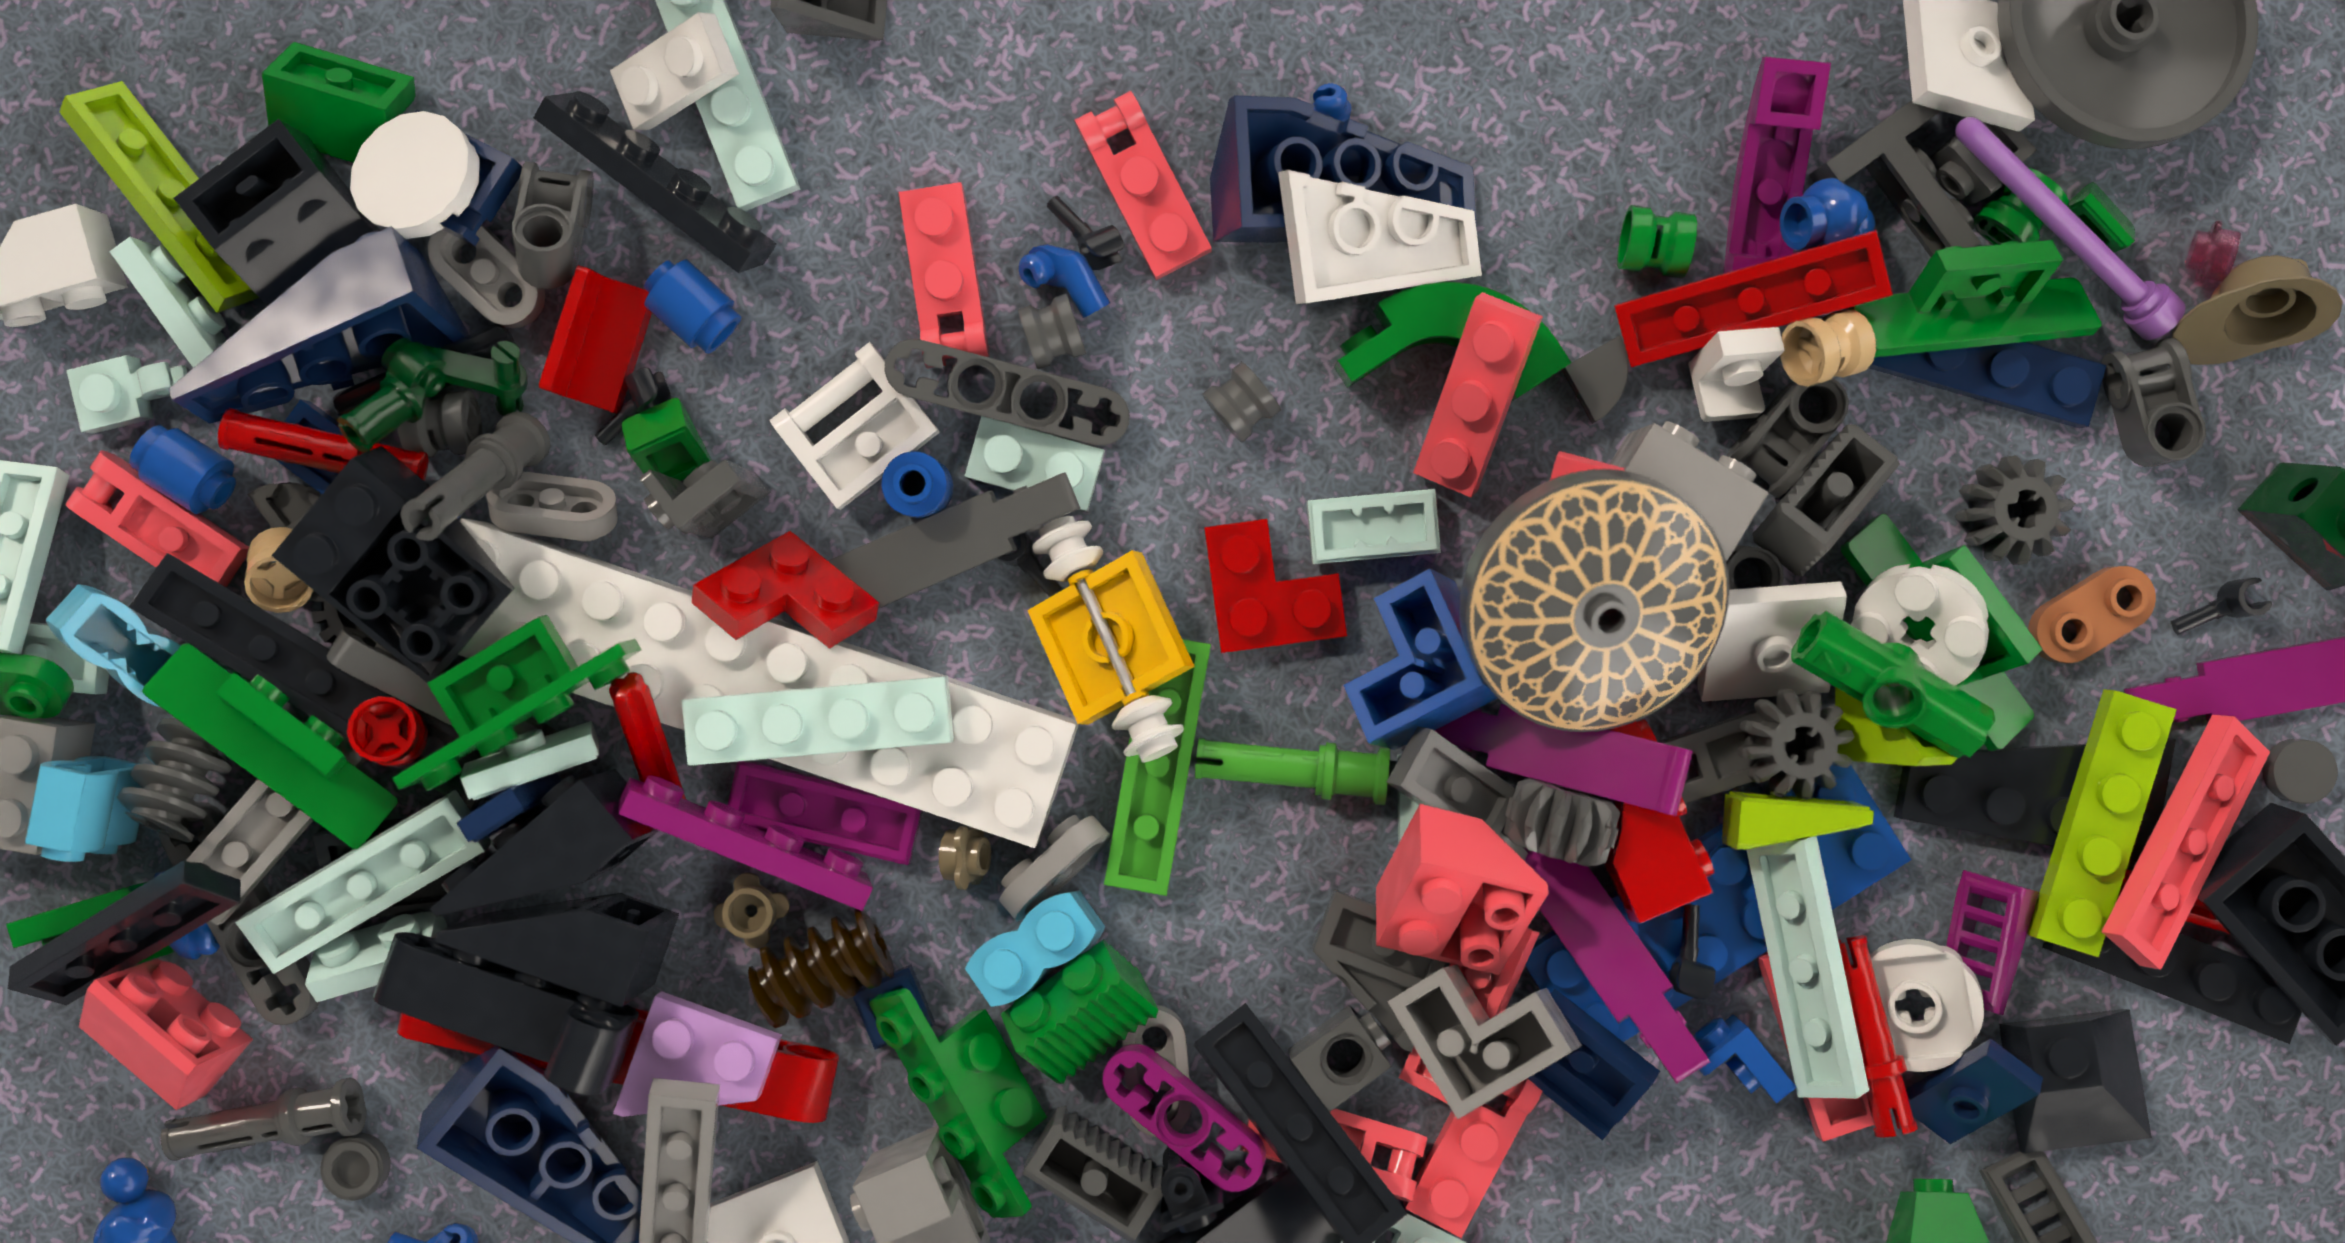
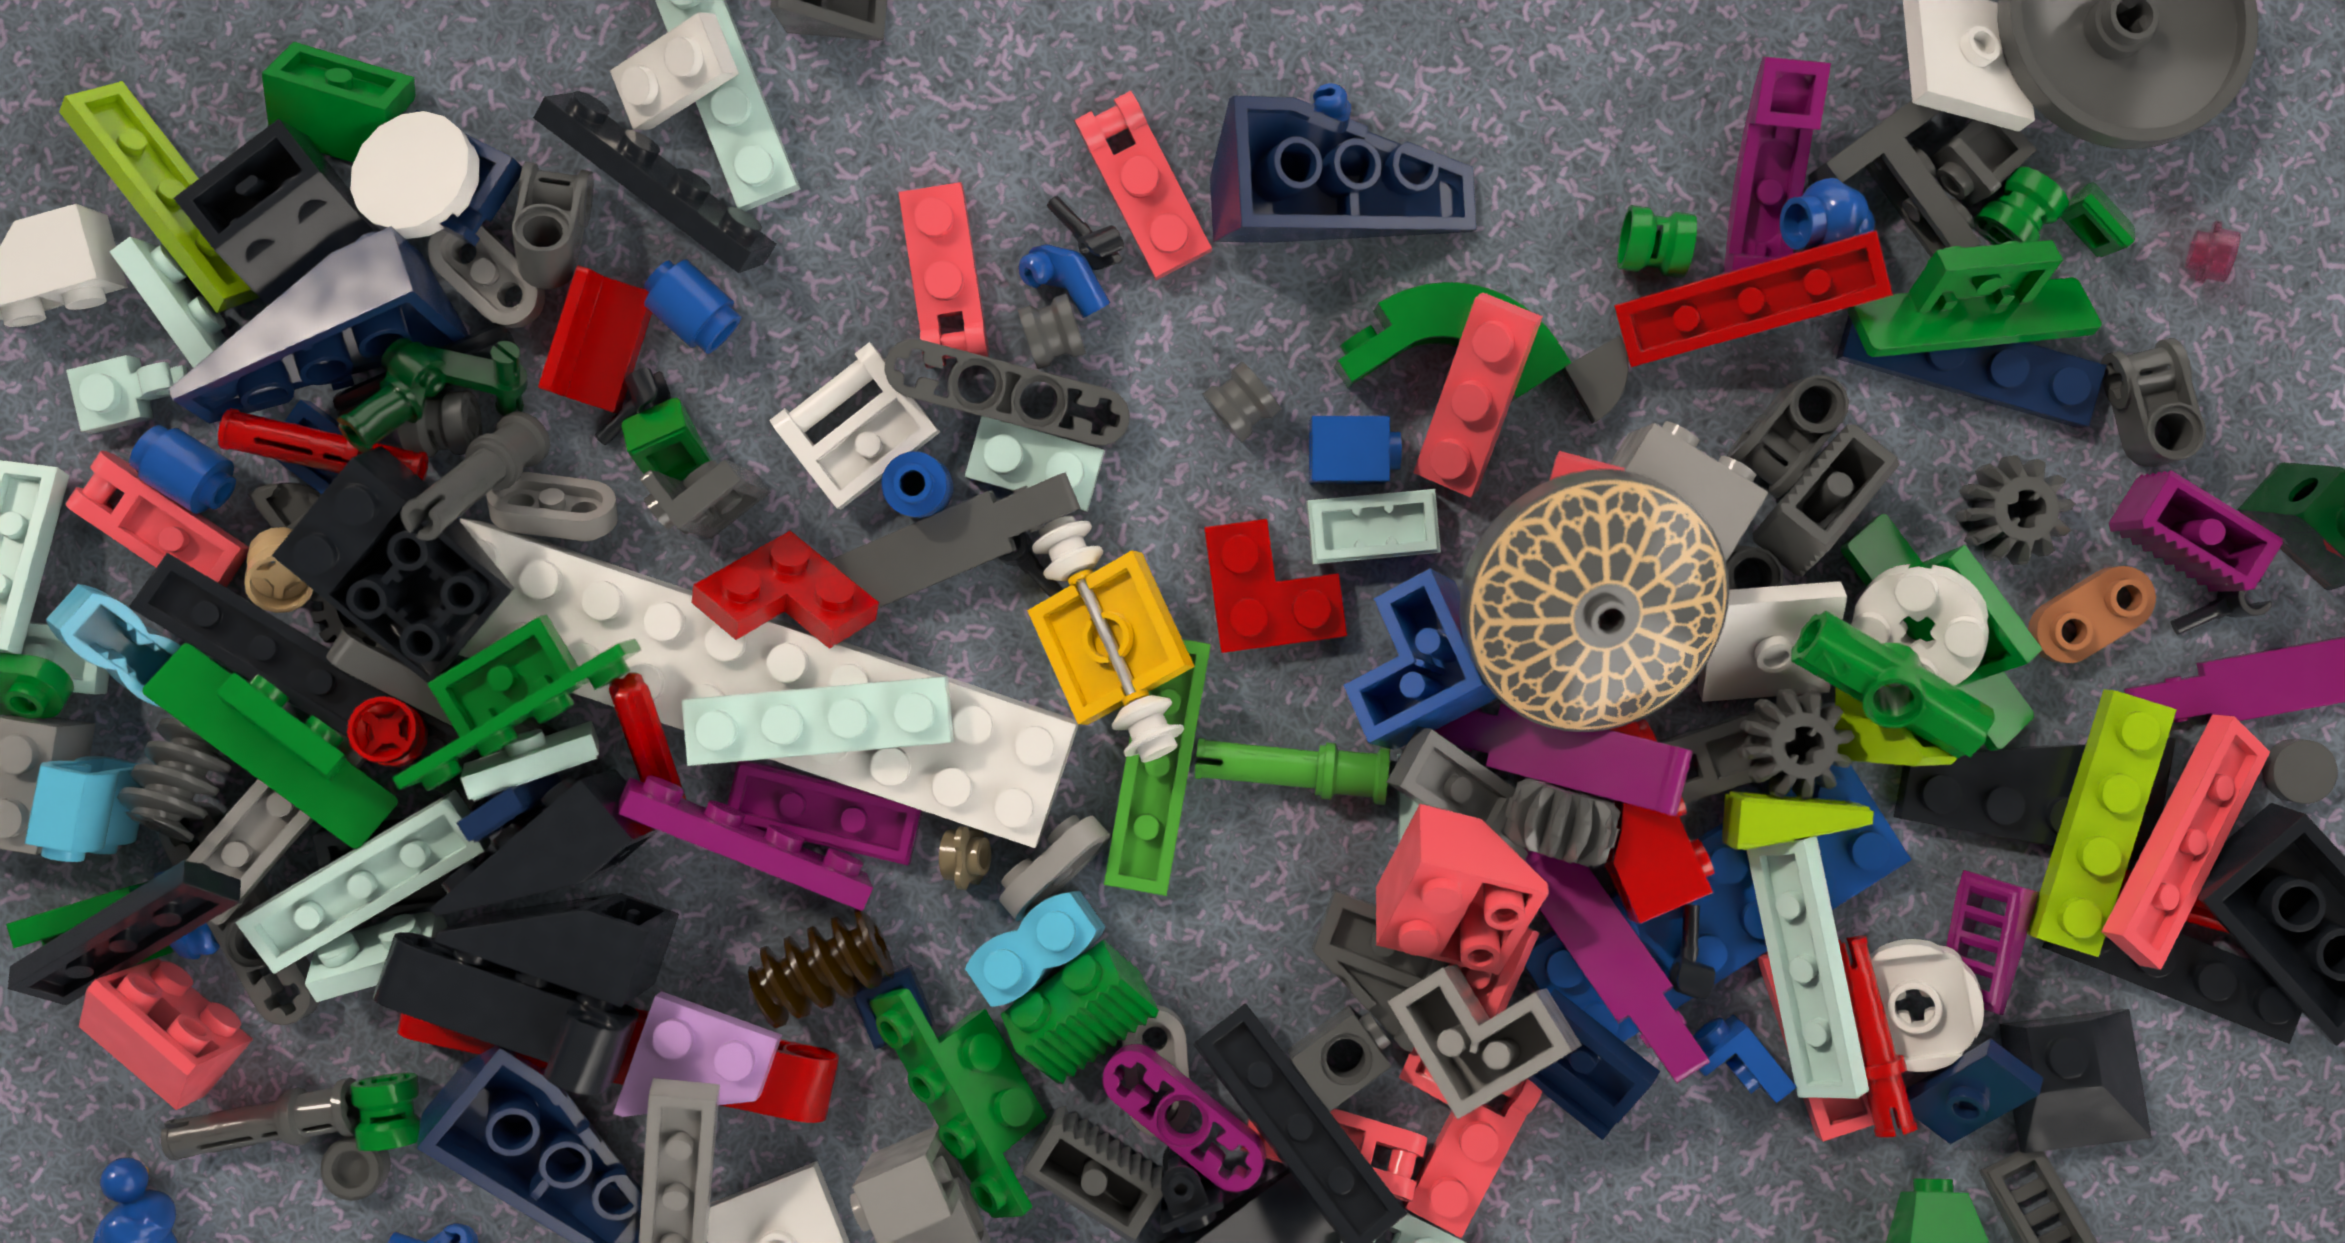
dark tan plate [714,872,790,948] -> none
white wing [1278,170,1482,304] -> none
white bracket [1688,327,1785,422] -> none
tan wheel [1780,309,1876,386] -> none
medium lavender piece [1956,117,2186,340] -> none
dark tan piece [2172,255,2343,365] -> none
none -> green wheel [350,1072,421,1151]
none -> blue brick [1309,416,1402,484]
none -> magenta brick [2109,470,2283,592]

